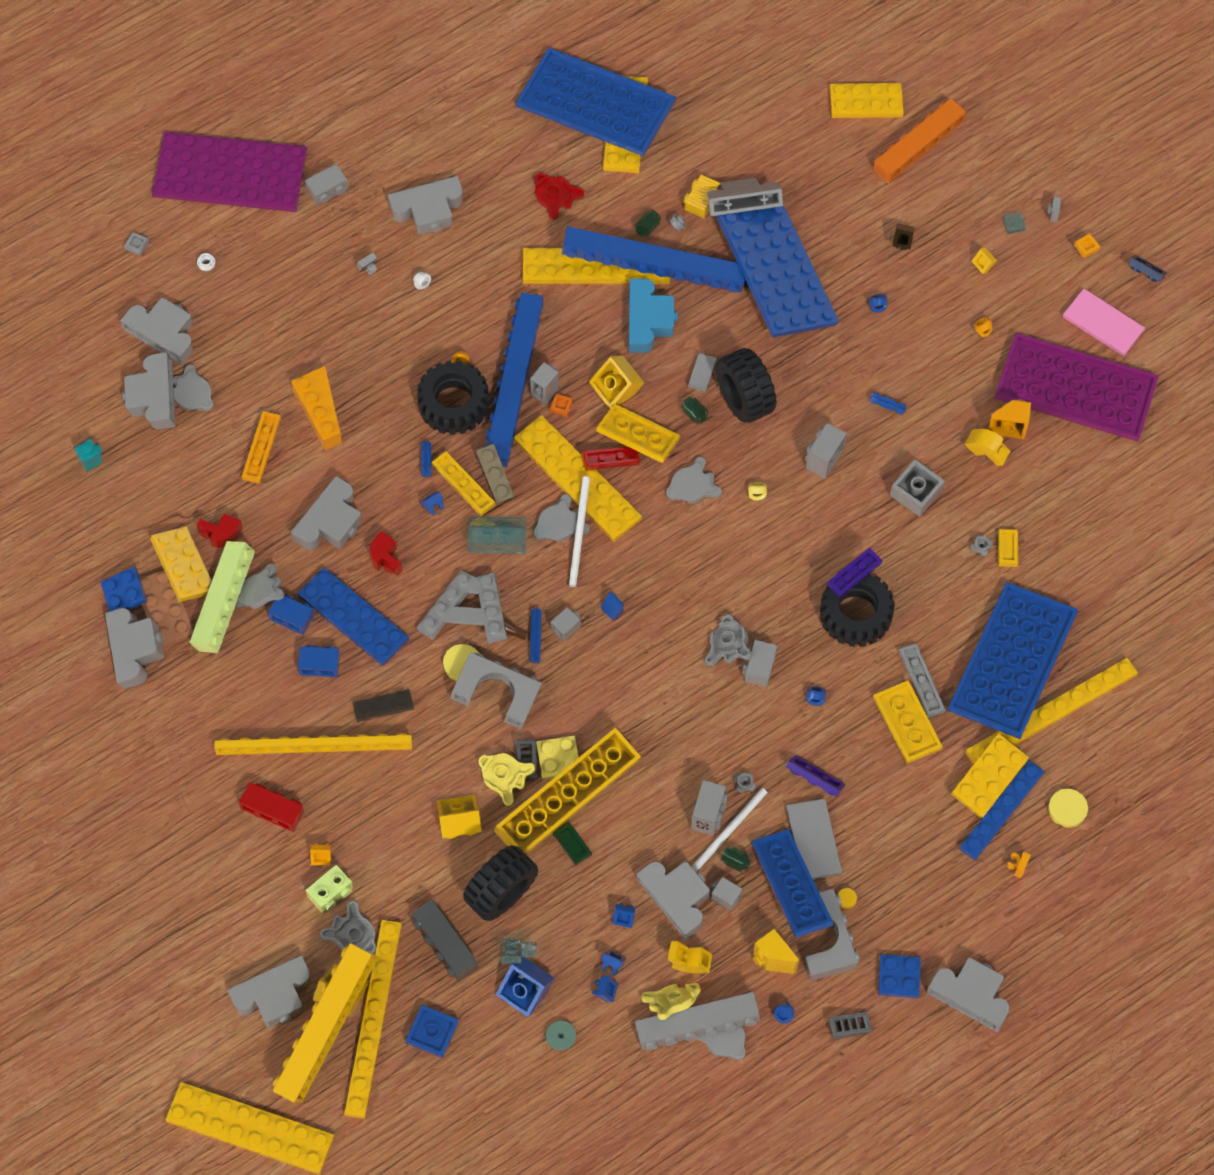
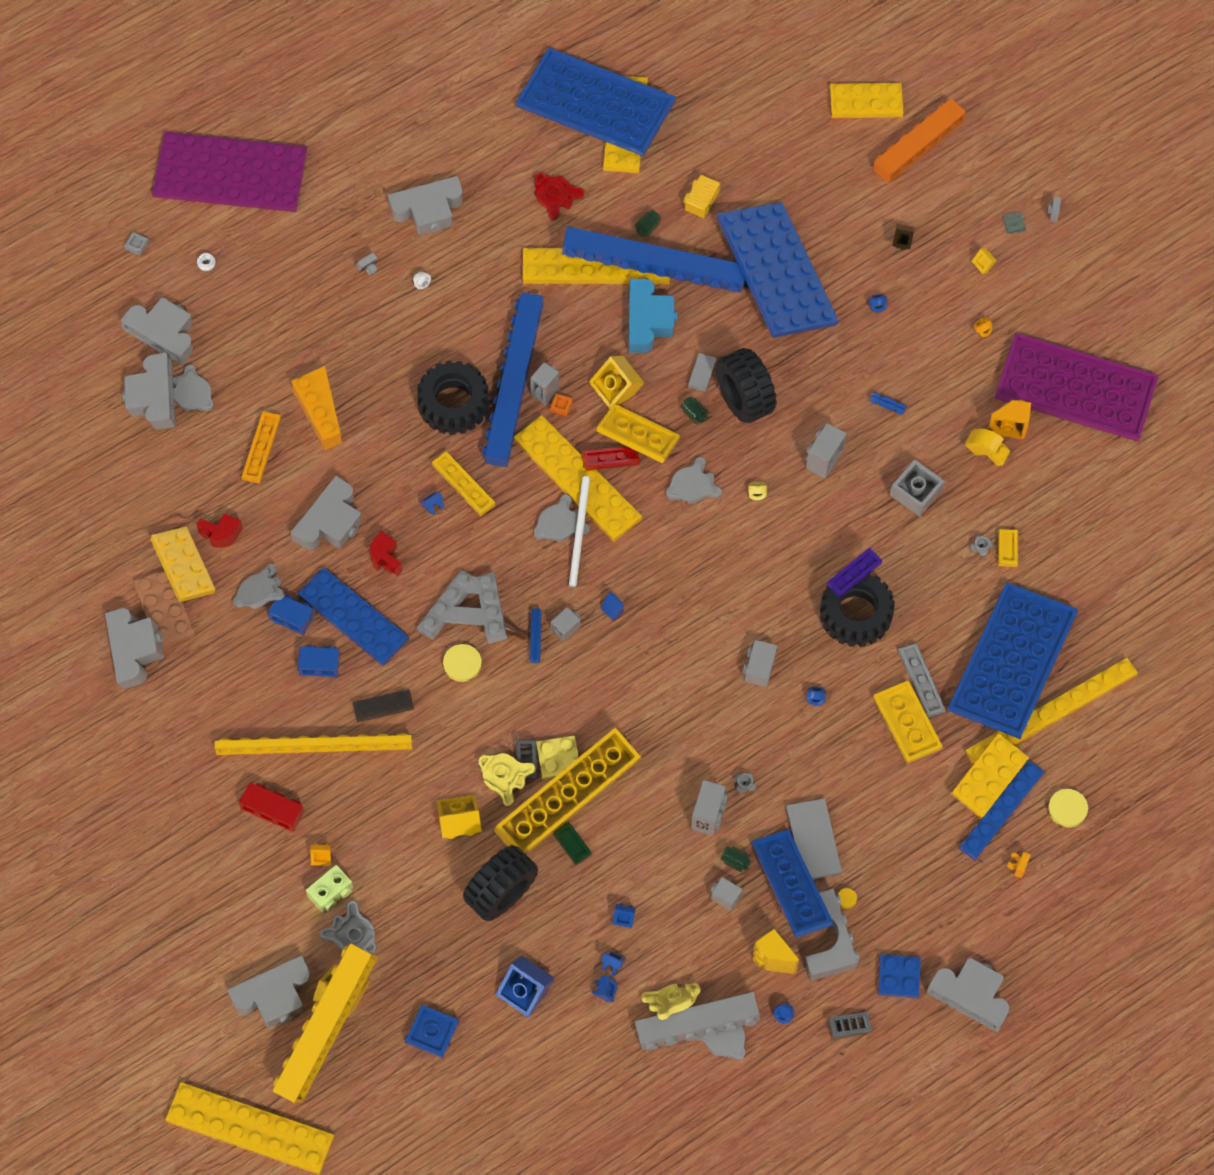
teal brick [74,439,103,472] -> none
blue plate [101,566,147,612] -> none
yellowish green brick [189,541,255,653] -> none
light grey brick [305,164,348,205] -> none
yellow plate [344,920,402,1119] -> none
dark grey brick [411,899,478,981] -> none
blue axle [421,441,432,477] -> none
light grey arch [450,652,542,729] -> none
light orange tile [451,351,470,365] -> none
clear light blue slope [468,517,526,554] -> none
dark tan plate [476,444,515,504] -> none
clear light blue hinge [501,938,537,964] -> none
sand green piece [546,1021,576,1051] -> none
light grey brick [636,862,710,940] -> none
yellow brick [668,941,712,974] -> none
light grey plate [670,213,687,231] -> none
white piece [691,788,768,872] -> none
light grey tile [705,615,752,666] -> none
light grey brick [707,178,783,216] -> none
dark purple plate [786,755,846,797] -> none
bright pink tile [1063,289,1145,357] -> none
light orange tile [1074,233,1100,259] -> none
dark blue plate [1128,255,1167,282] -> none

